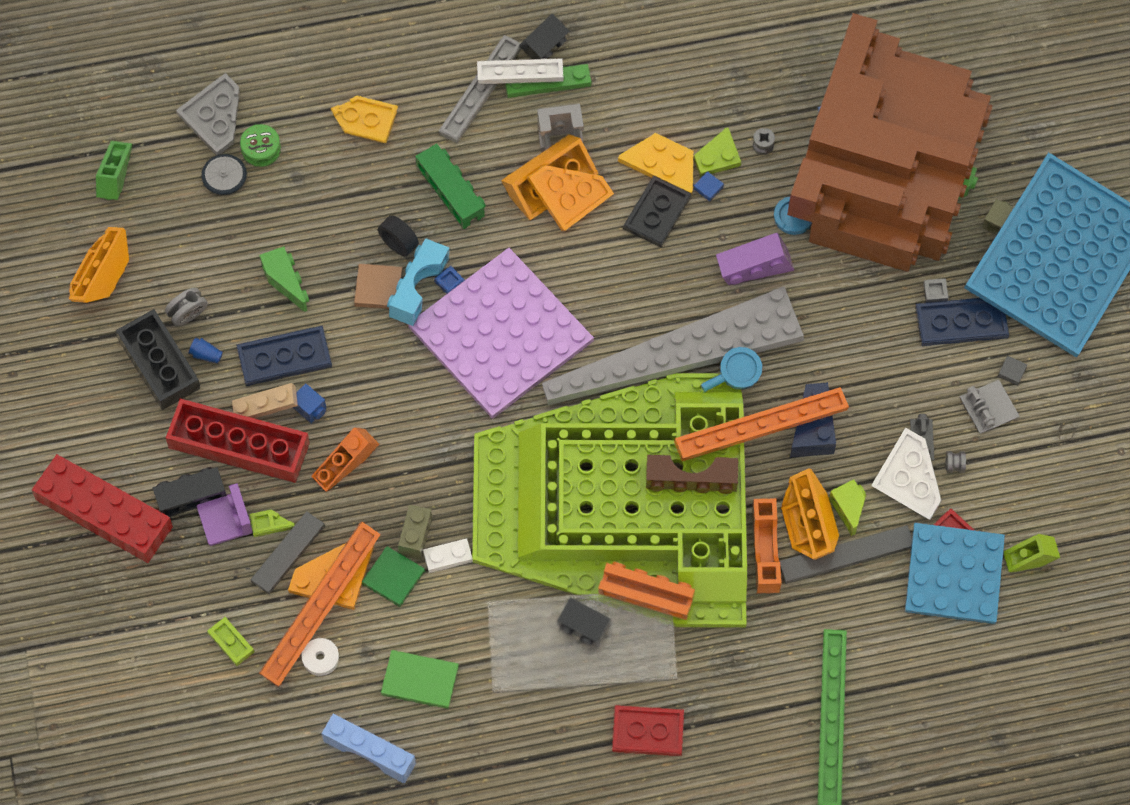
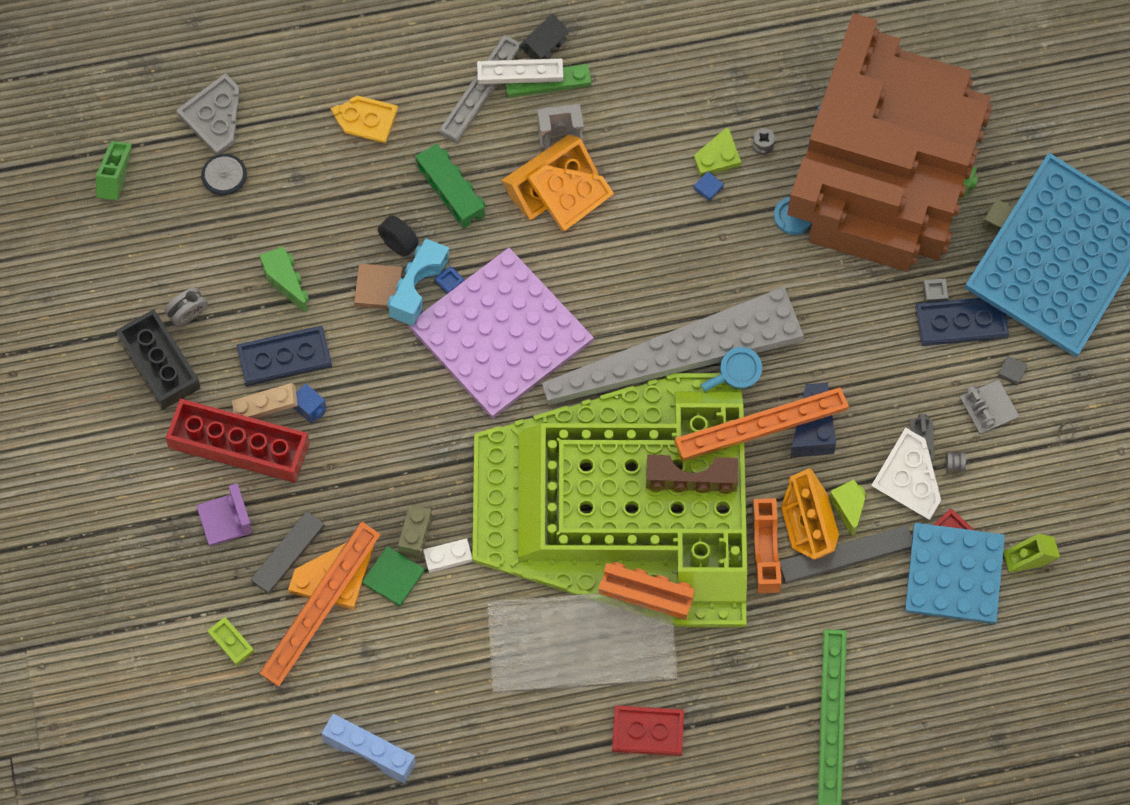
red brick [32,454,173,563] -> none
light orange wedge [69,227,129,303] -> none
black brick [152,467,226,517] -> none
blue cone [188,338,223,364] -> none
bright green head [240,124,281,167] -> none
lime tile [249,509,294,537] -> none
white piece [302,638,339,676] -> none
orange slope [311,427,379,492] -> none
bright green tile [381,650,459,709] -> none
black brick [557,597,611,647] -> none
yellow wing [618,133,693,193] -> none
black tile [623,175,692,247] -> none
medium lavender wedge [716,233,795,285] -> none

